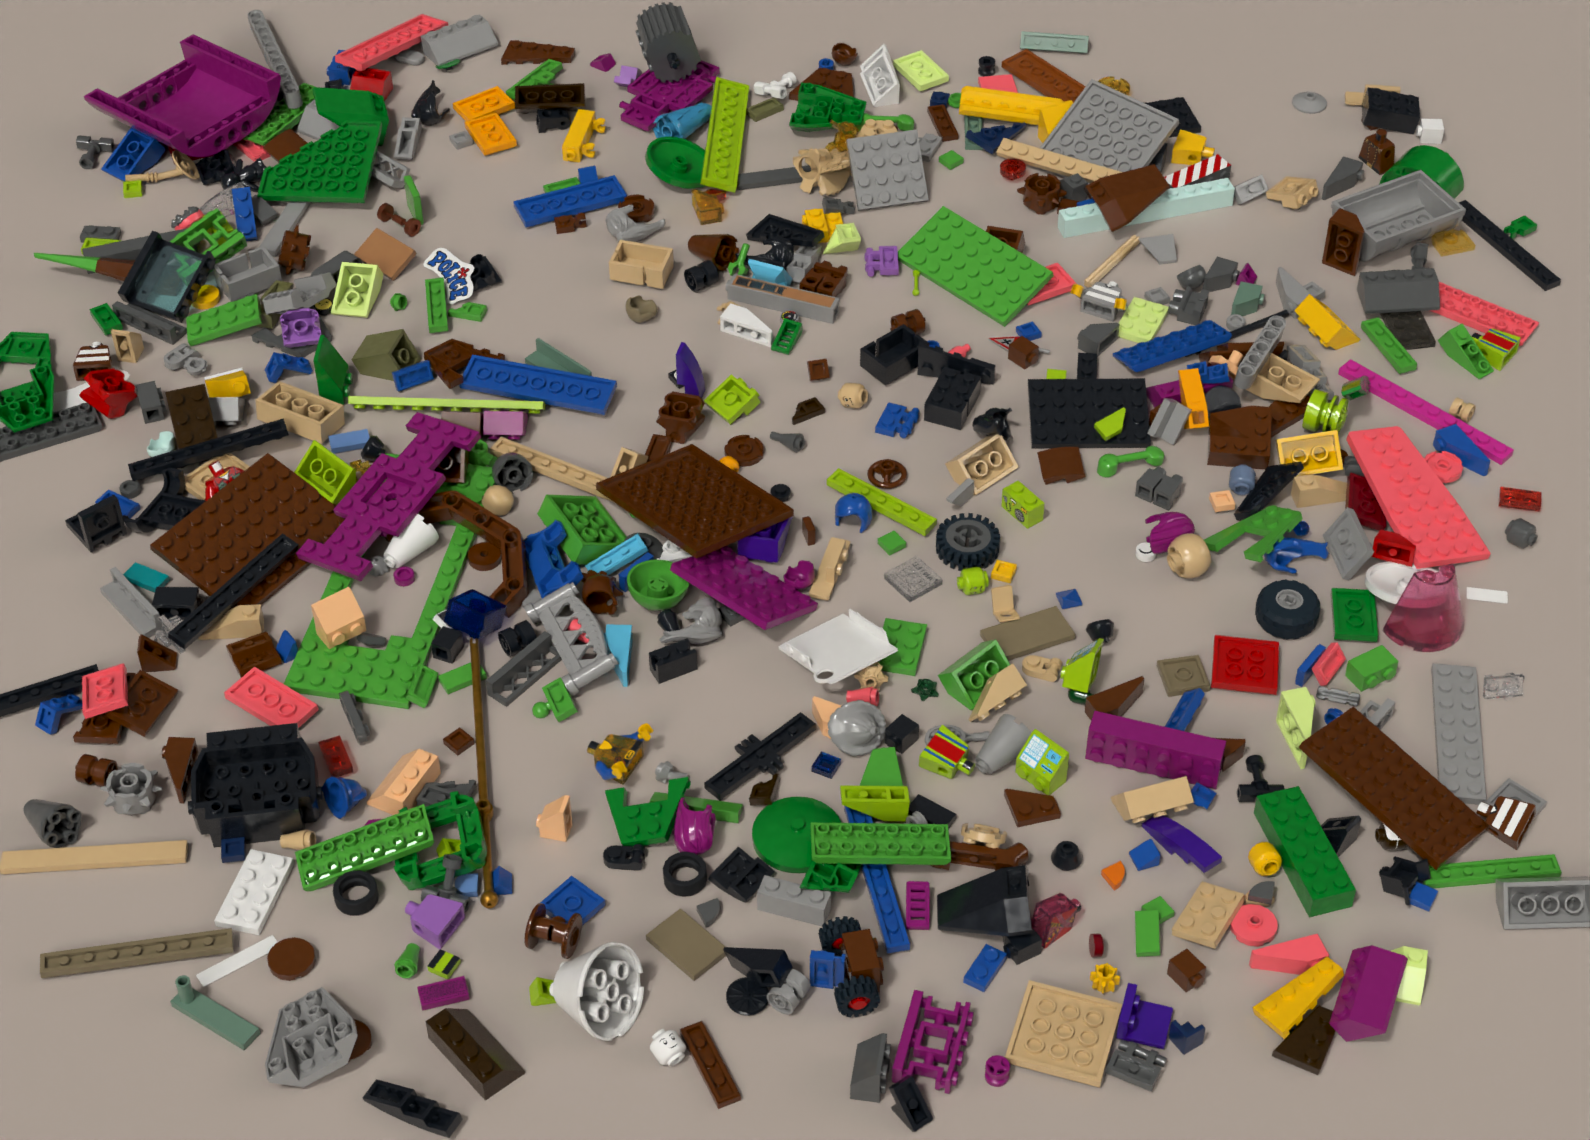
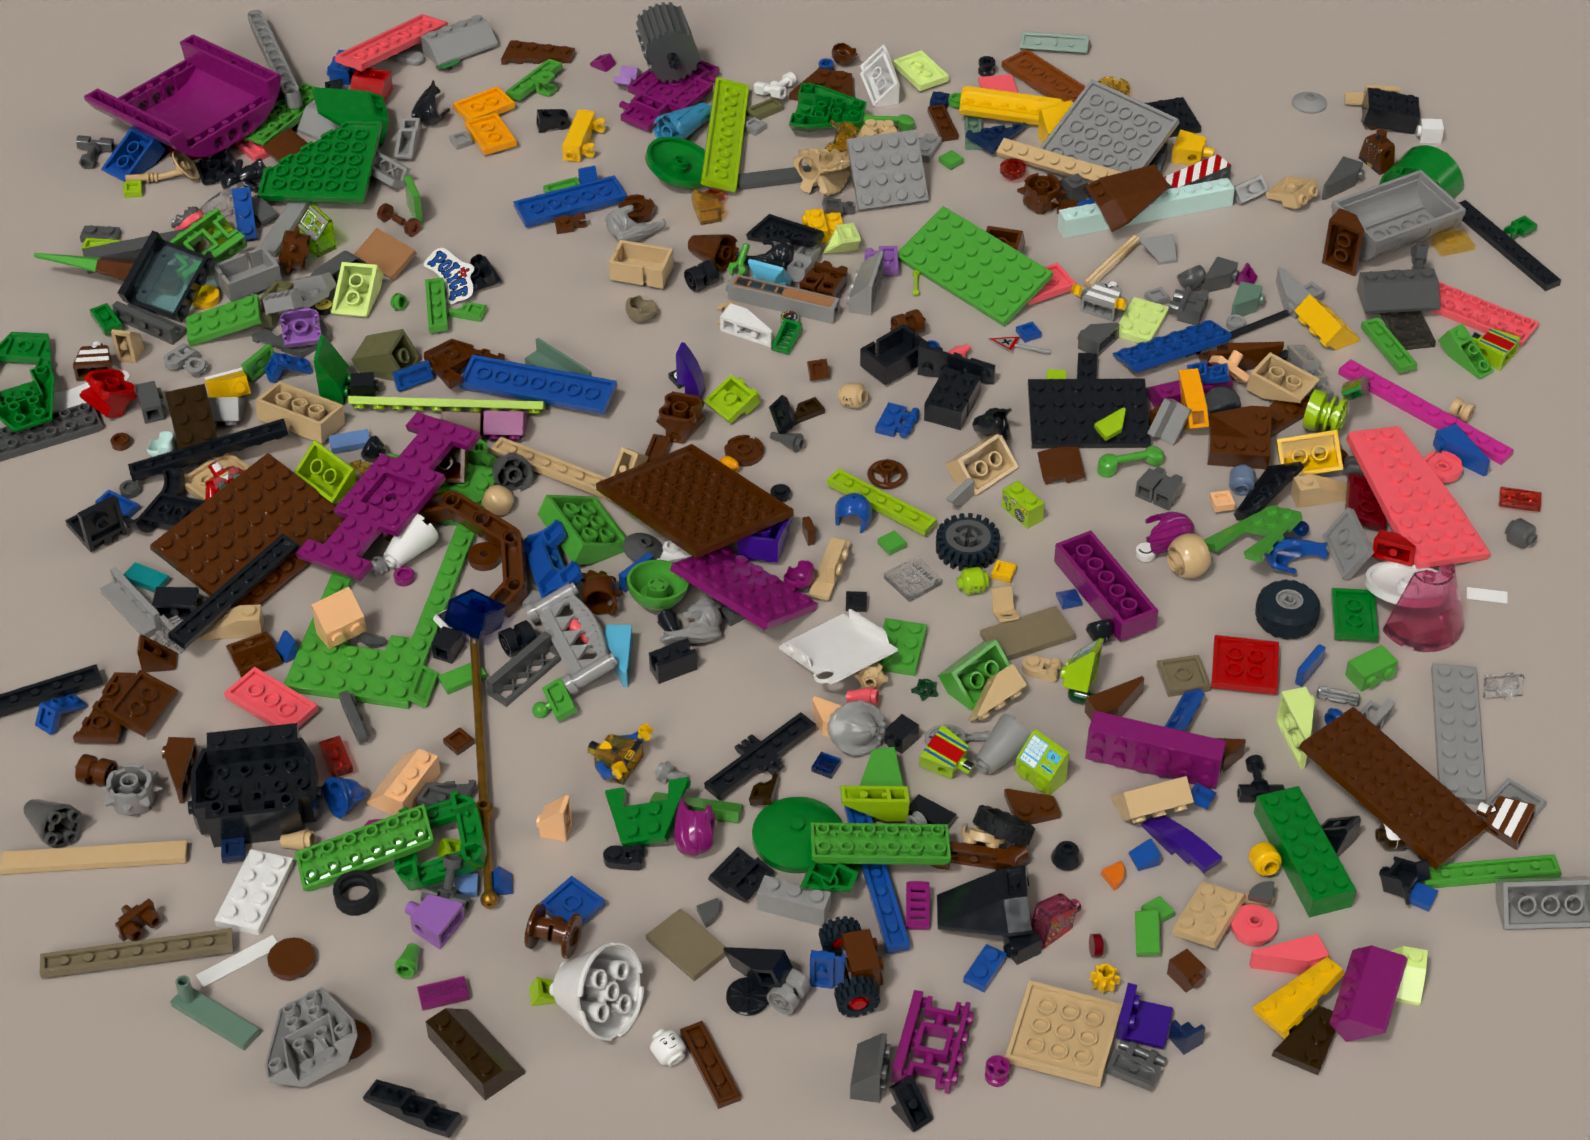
coral tile [82,663,128,719] -> none
tile [427,949,461,980] -> none
dark brown slope [515,83,586,114] -> none
medium azure tile [585,534,649,575] -> none
black tyre [663,852,707,897] -> none
reddish brown brick [1008,336,1039,370] -> none
light grey beam [1234,316,1286,389] -> none
coral tile [1311,642,1346,686] -> none
none -> reddish brown tile [110,433,131,451]
none -> reddish brown hips [115,898,161,941]
none -> bright green plate [241,344,275,382]
none -> clear neon green slope [297,202,337,257]
none -> black brick [350,372,379,397]
none -> light grey tile [744,117,767,136]
none -> black plate [769,395,797,434]
none -> light grey slope [846,251,884,316]
none -> black tile [846,591,867,612]
none -> black tyre [973,805,1035,846]
none -> magenta brick [1054,530,1158,642]

